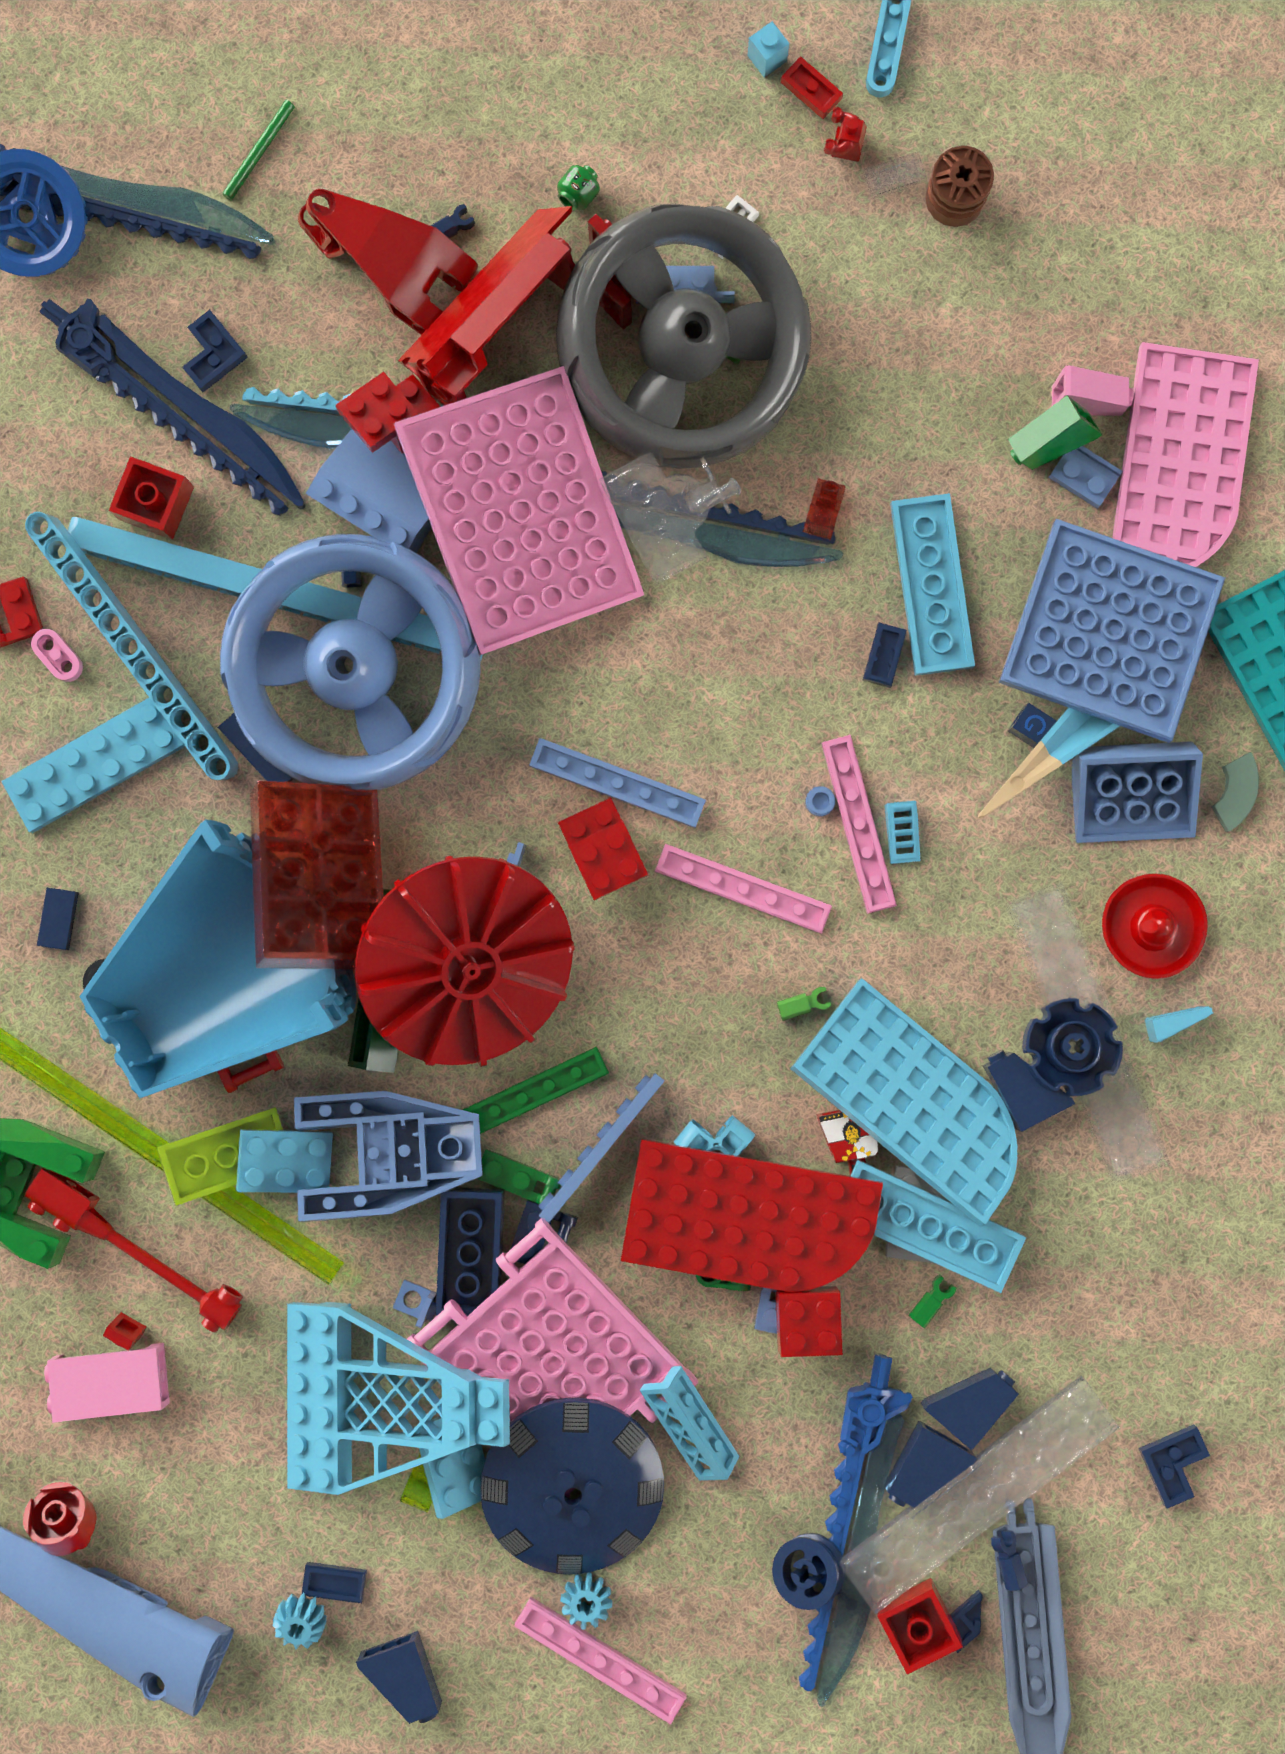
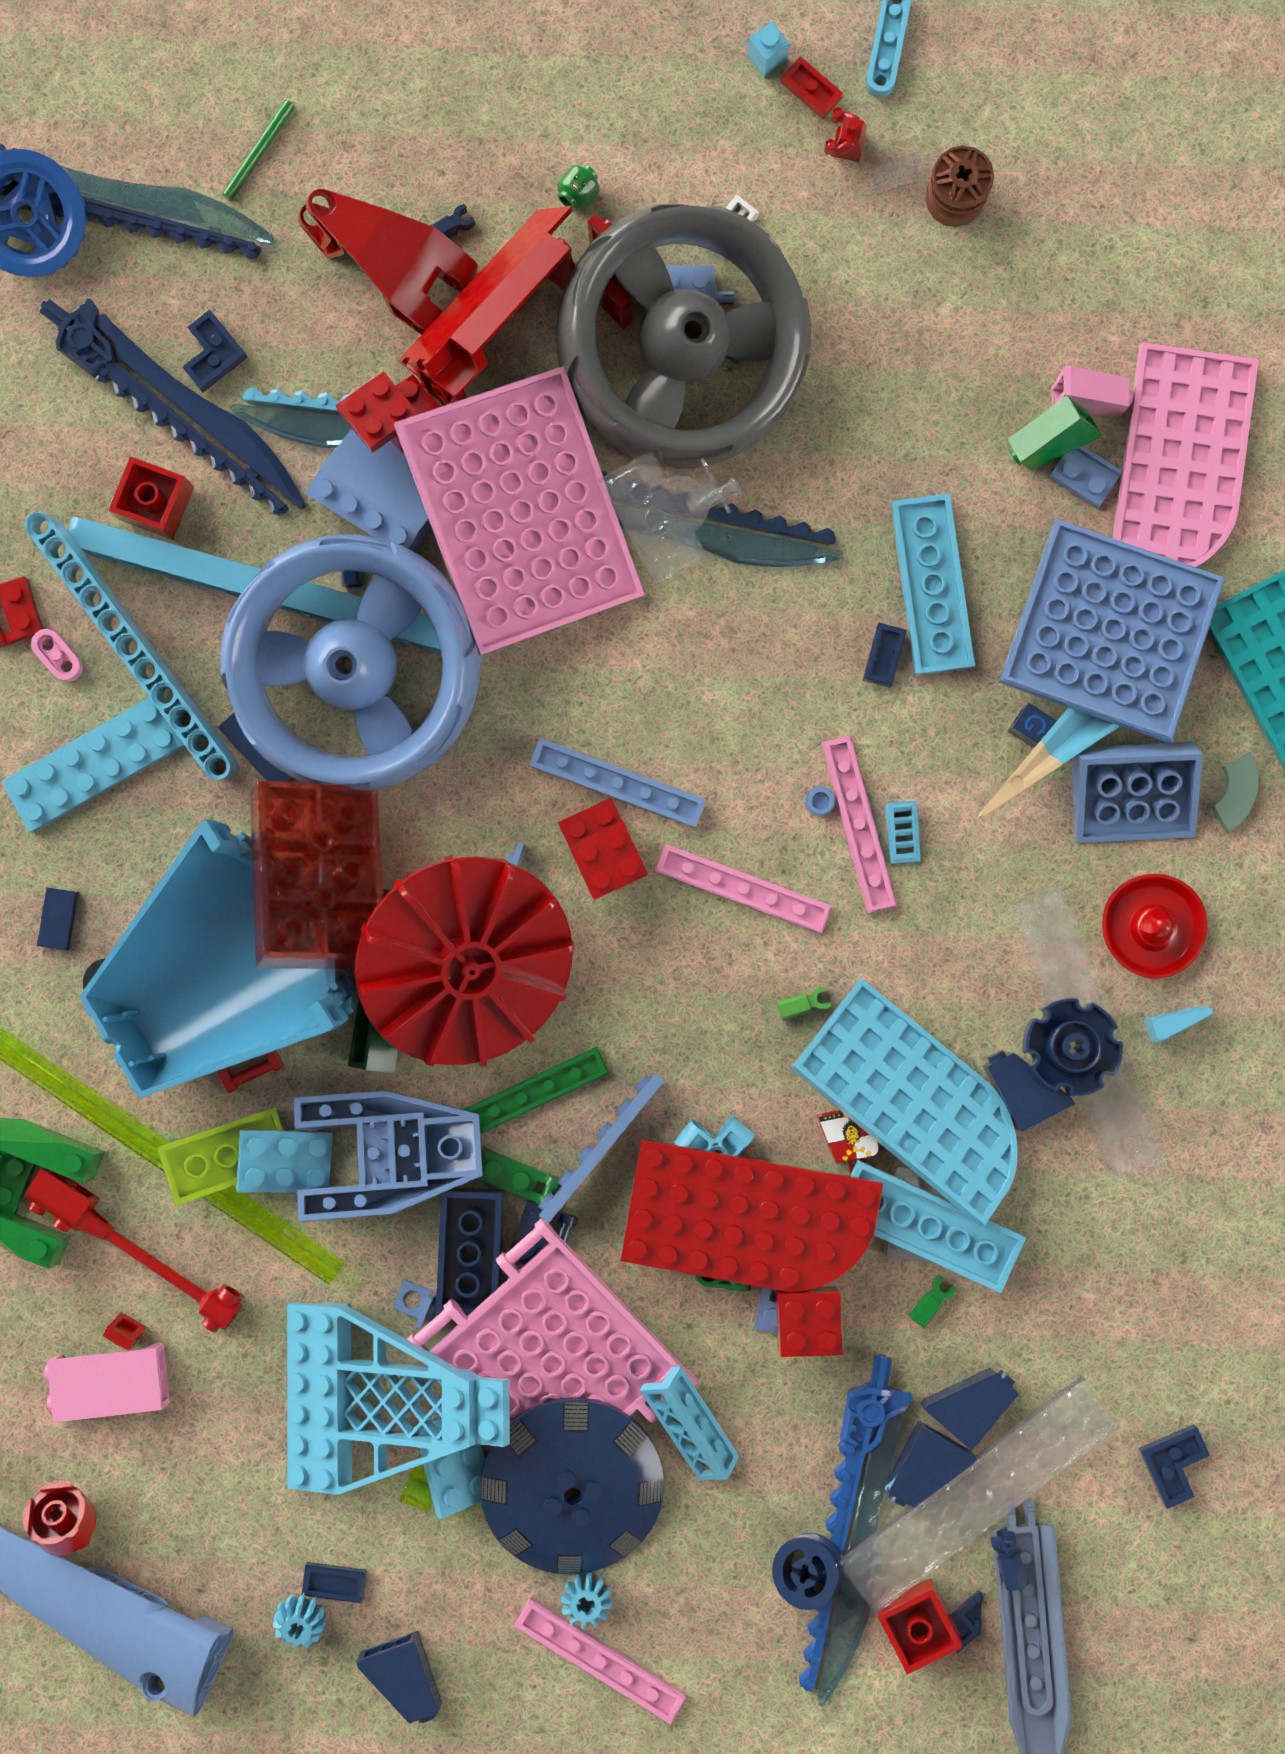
clear red slope [803,478,846,540] -> none

